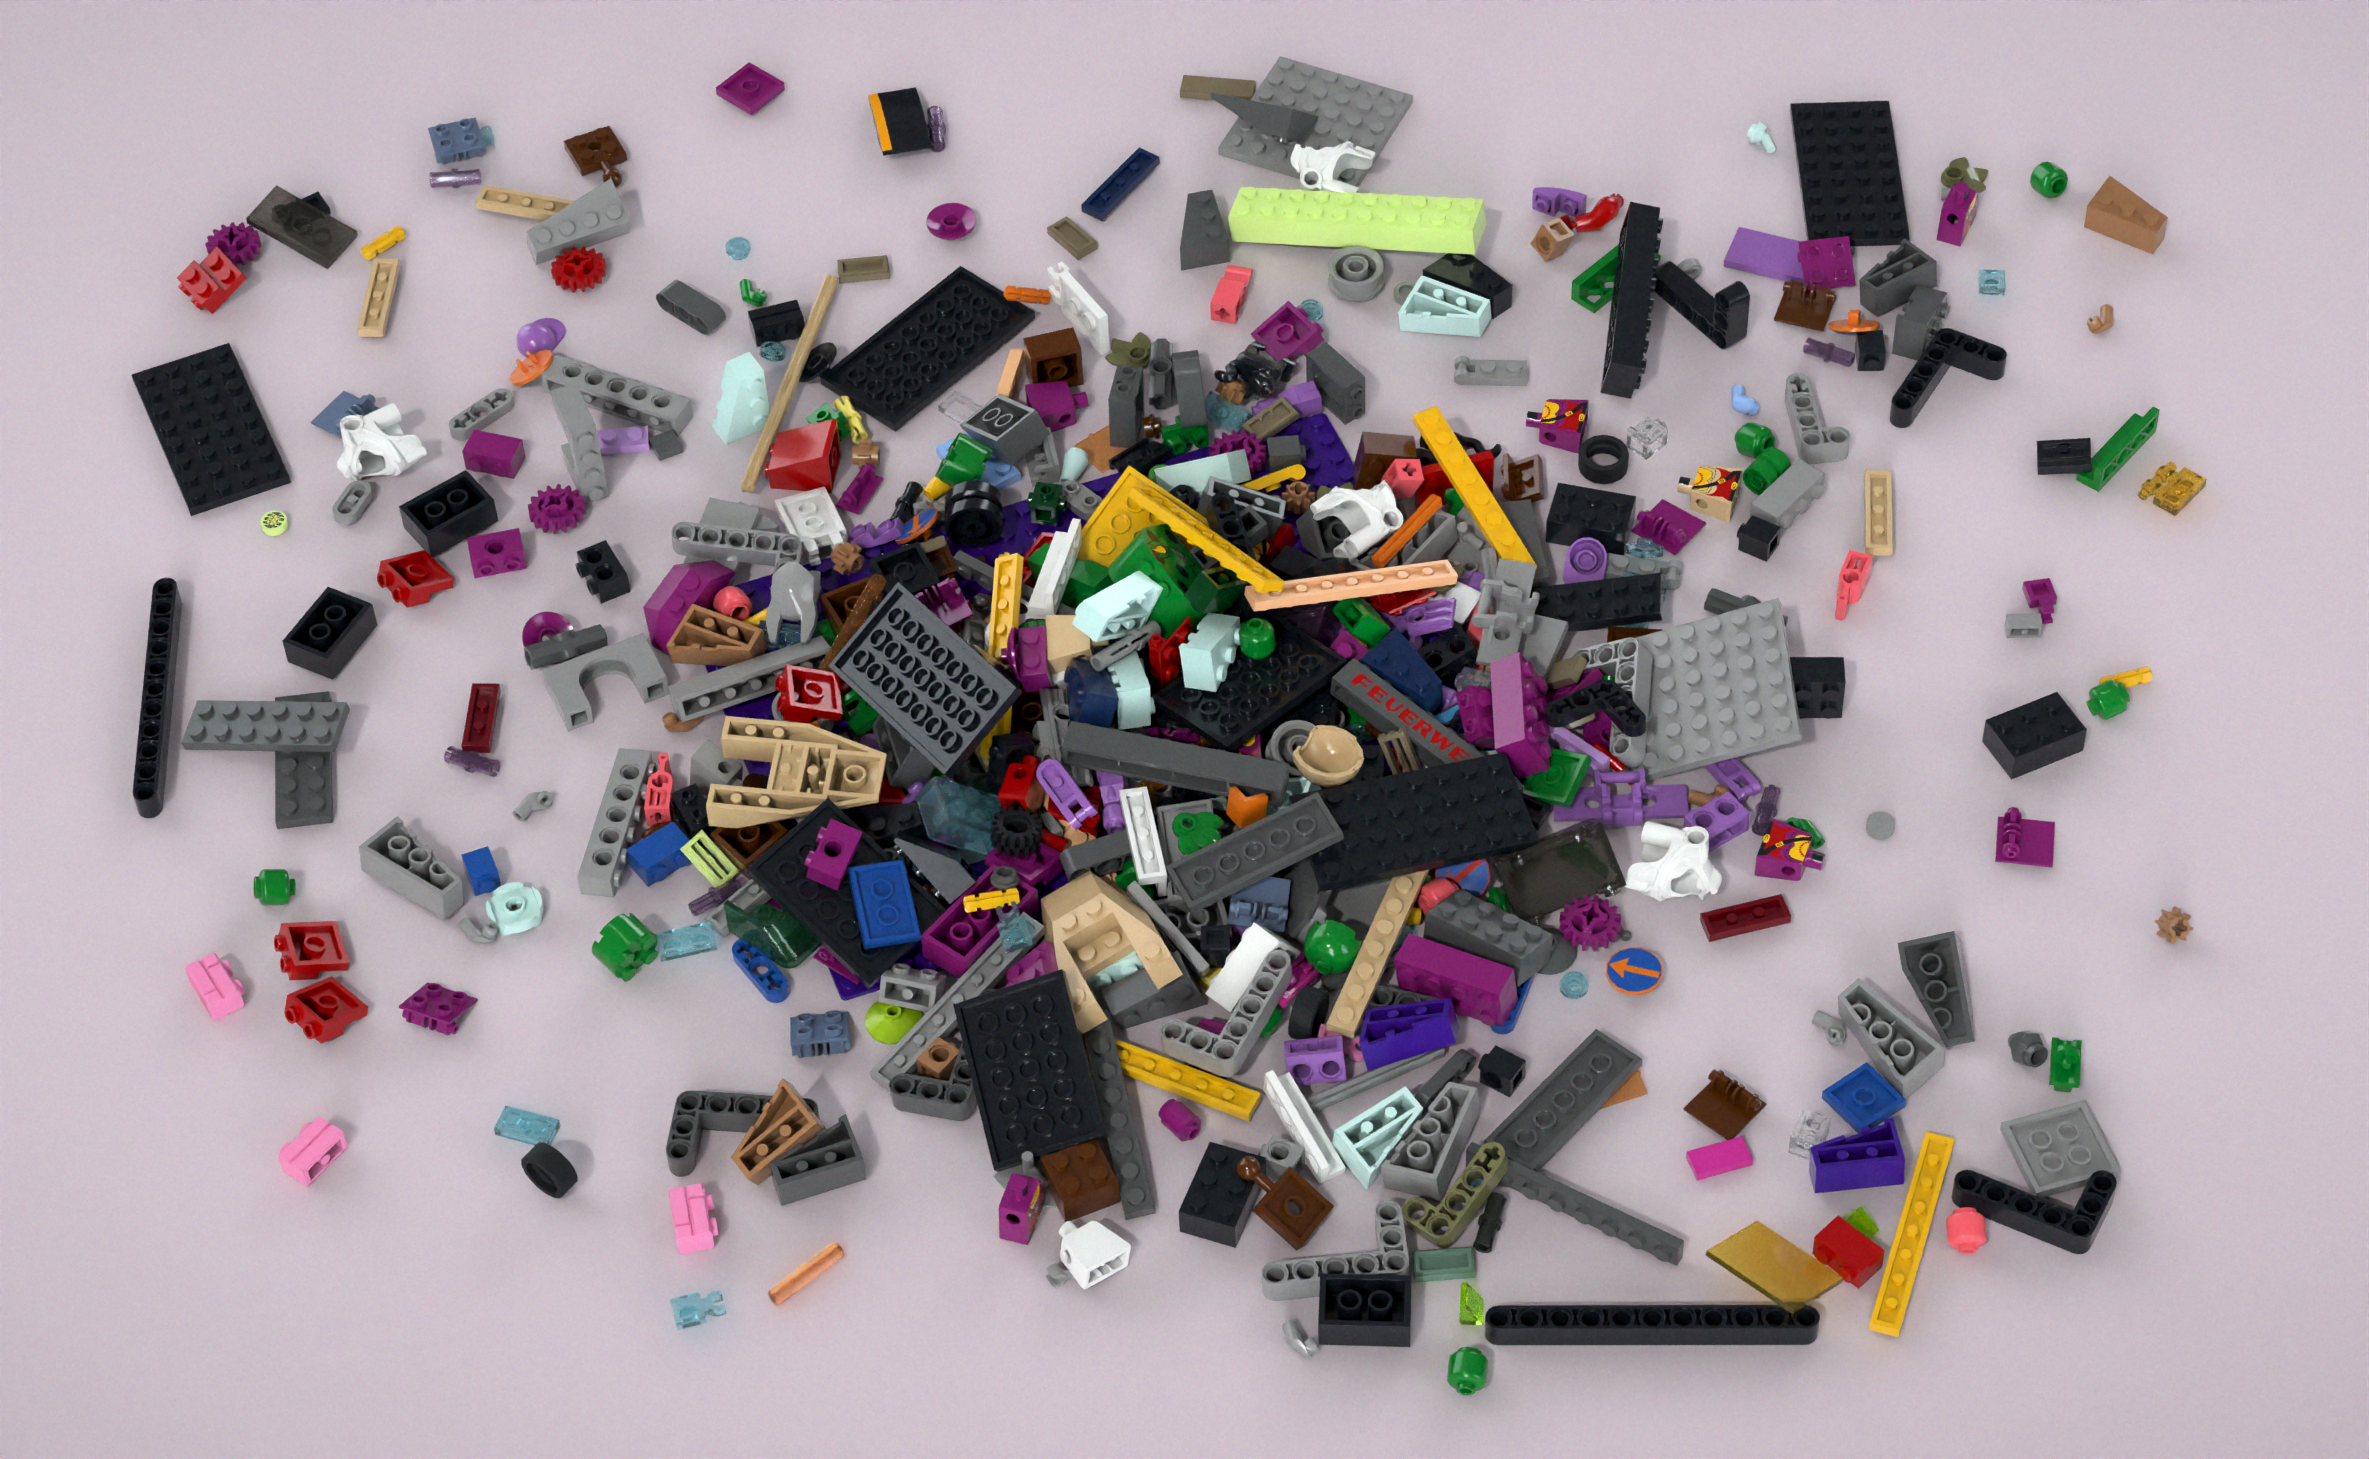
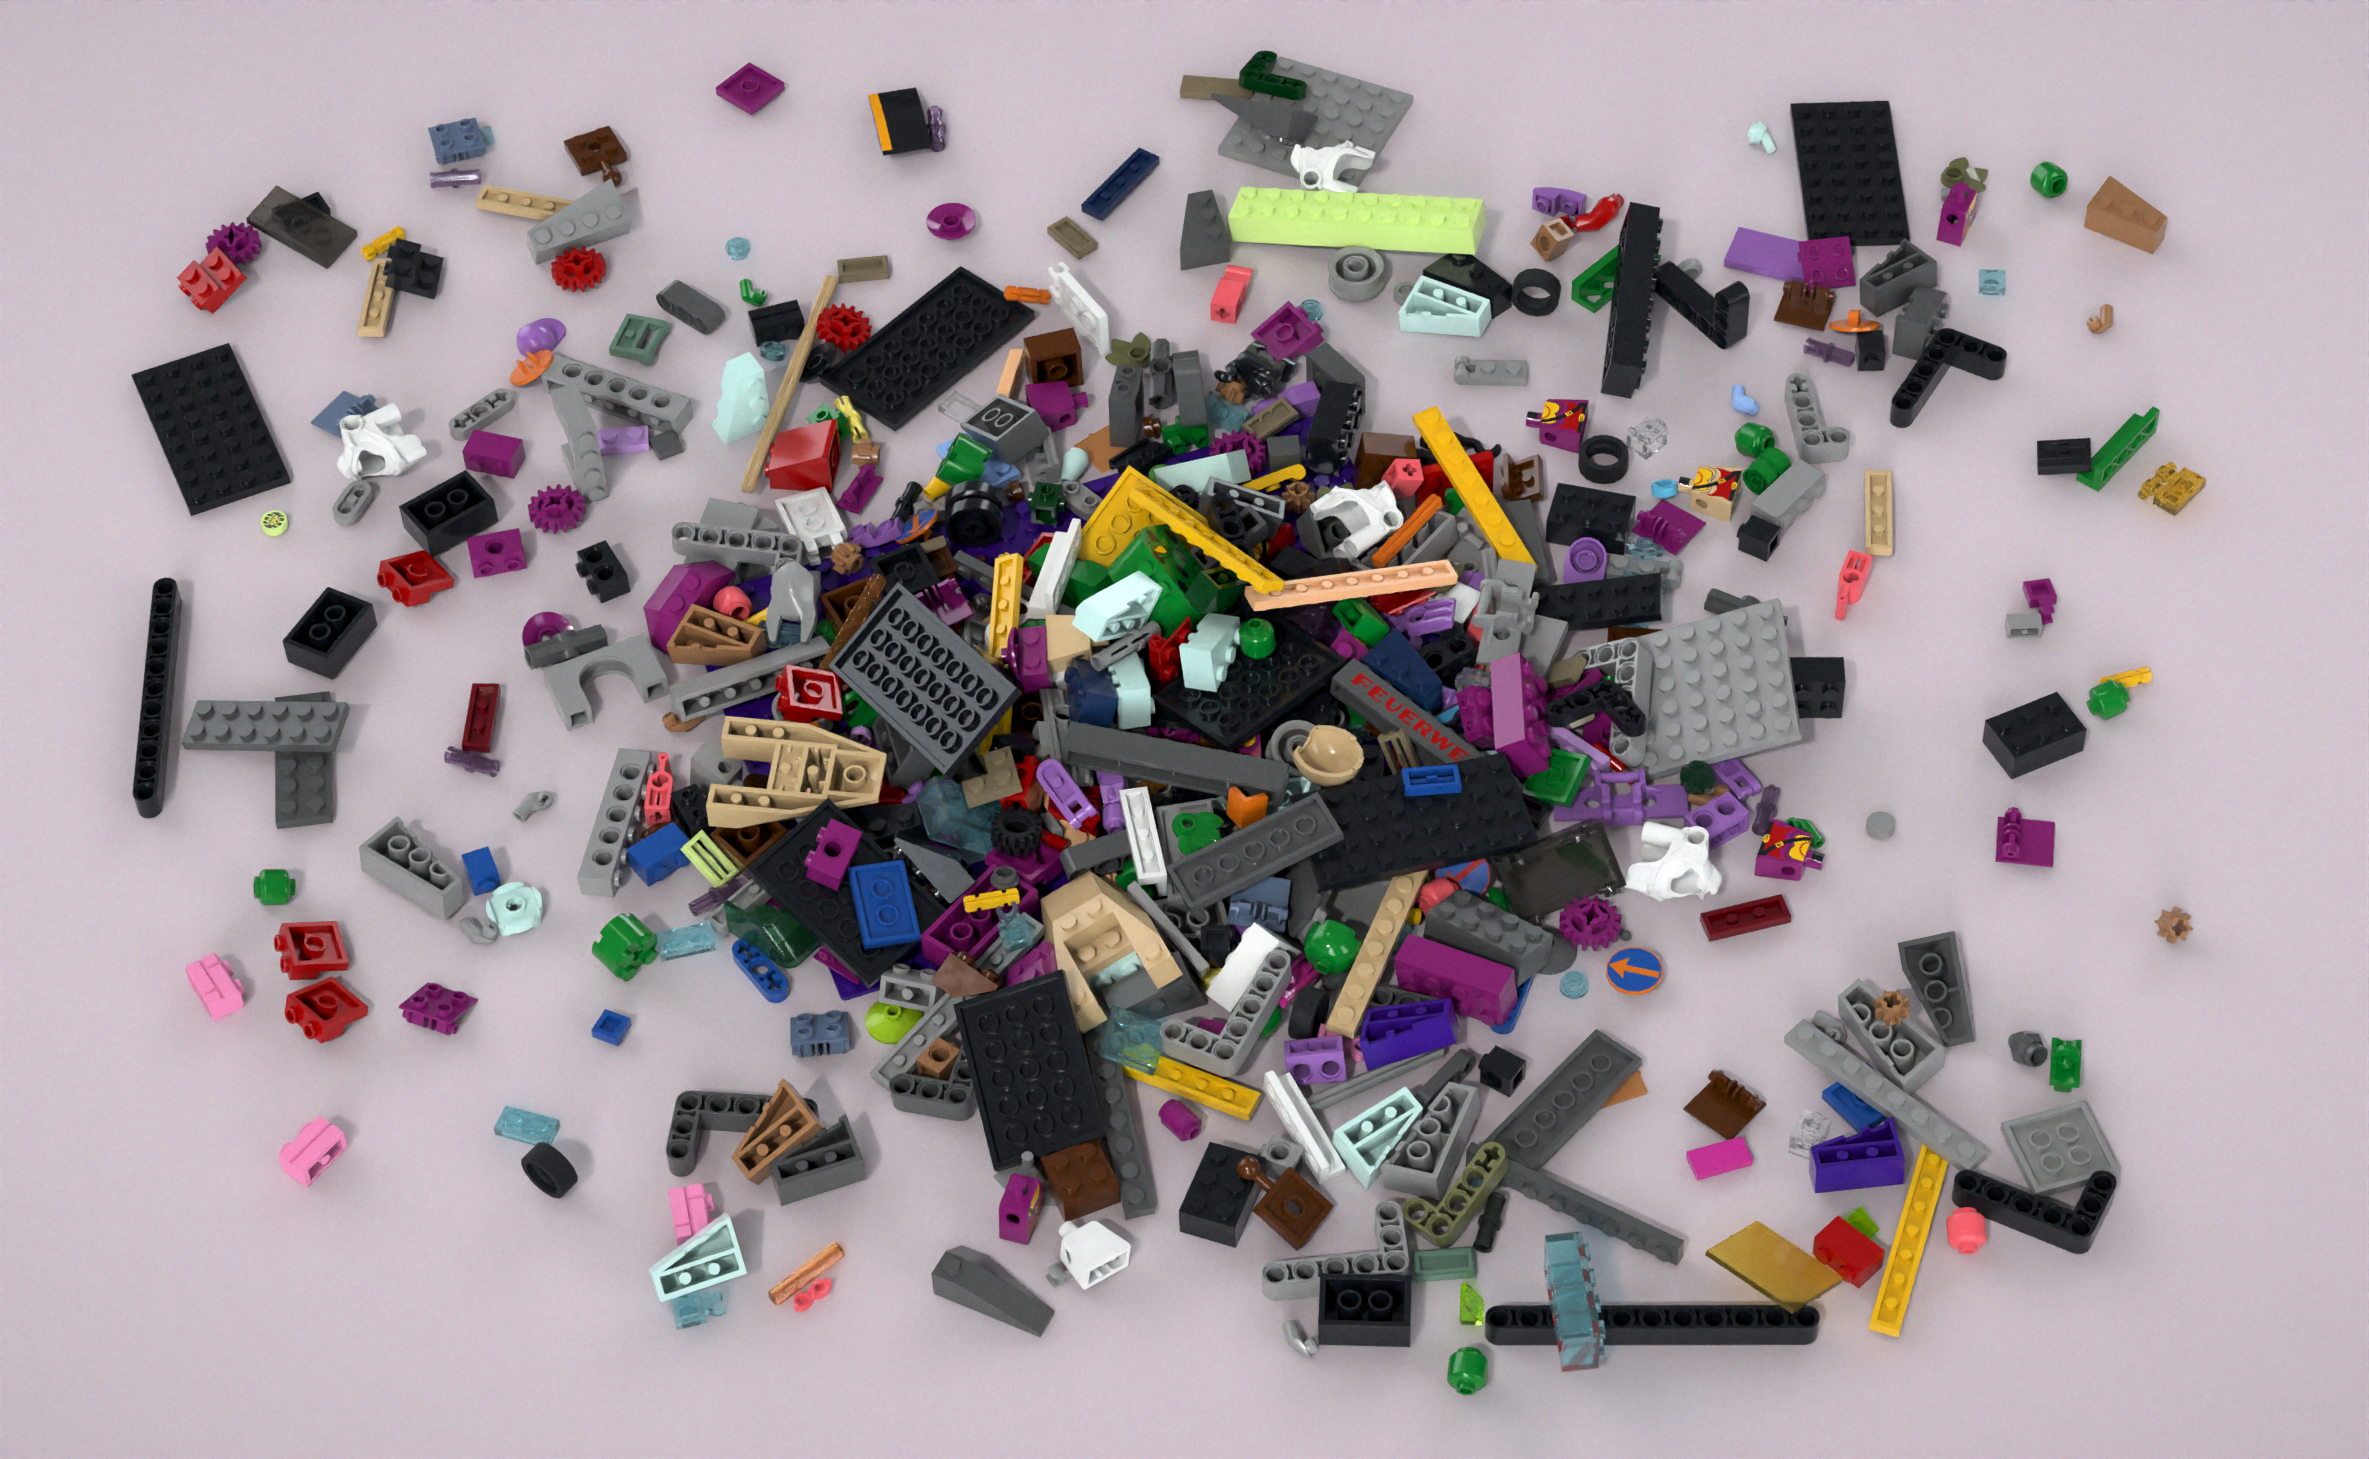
none -> black plate [383,238,444,299]
none -> blue plate [591,1009,632,1046]
none -> sand green plate [609,313,671,366]
none -> light aqua wedge [648,1212,747,1302]
none -> dark grey tile [737,562,767,583]
none -> coral piece [793,1278,832,1312]
none -> red gear [816,303,872,354]
none -> lavender hinge [850,725,872,747]
none -> reddish brown slope [931,950,1003,998]
none -> dark grey wedge [931,1245,1054,1338]
none -> dark tan plate [961,746,1023,809]
none -> reddish brown plate [1004,479,1026,503]
none -> clear light blue plate [1098,1005,1163,1076]
none -> dark green beam [1238,50,1307,100]
none -> black brick [1307,380,1361,477]
none -> blue tile [1401,764,1462,797]
none -> black tyre [1511,268,1561,317]
none -> clear light blue brick [1543,1231,1605,1372]
none -> medium azure tile [1651,479,1678,499]
none -> clear green gear [1679,760,1715,795]
none -> light grey plate [1784,1019,1987,1171]
none -> medium nougat gear [1874,990,1910,1027]

